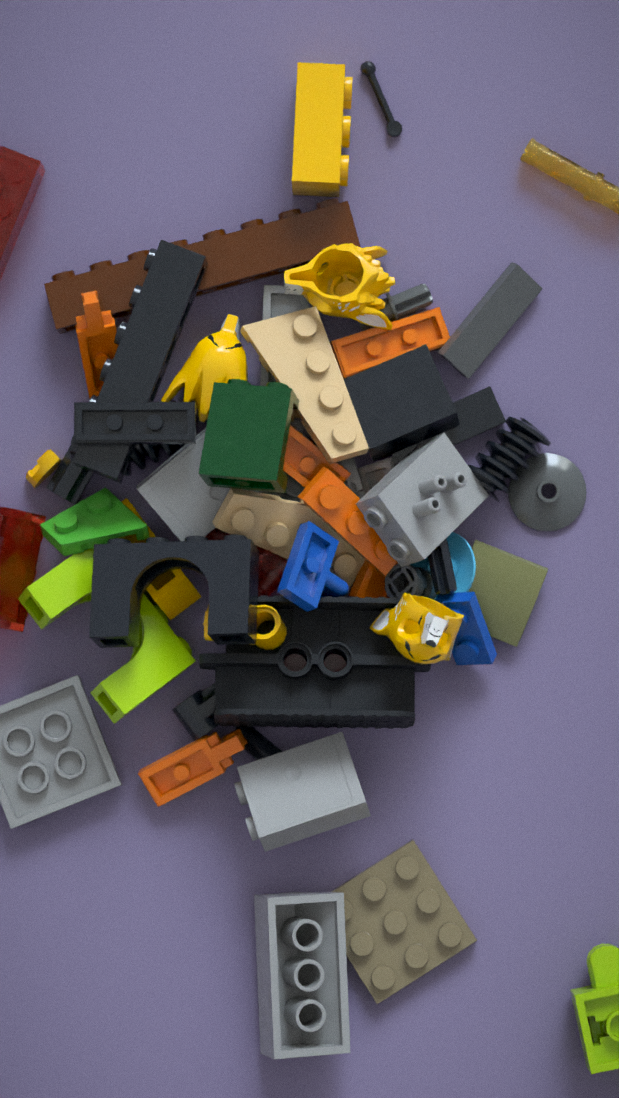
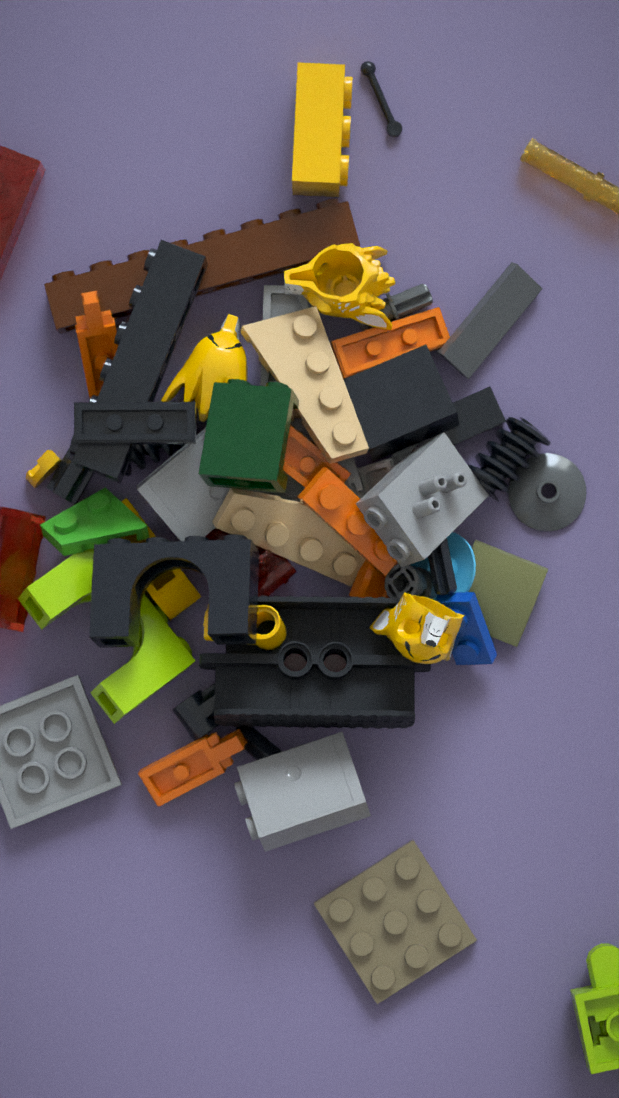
light grey slope [254,892,351,1060] -> none
blue plate [277,521,349,612] -> none

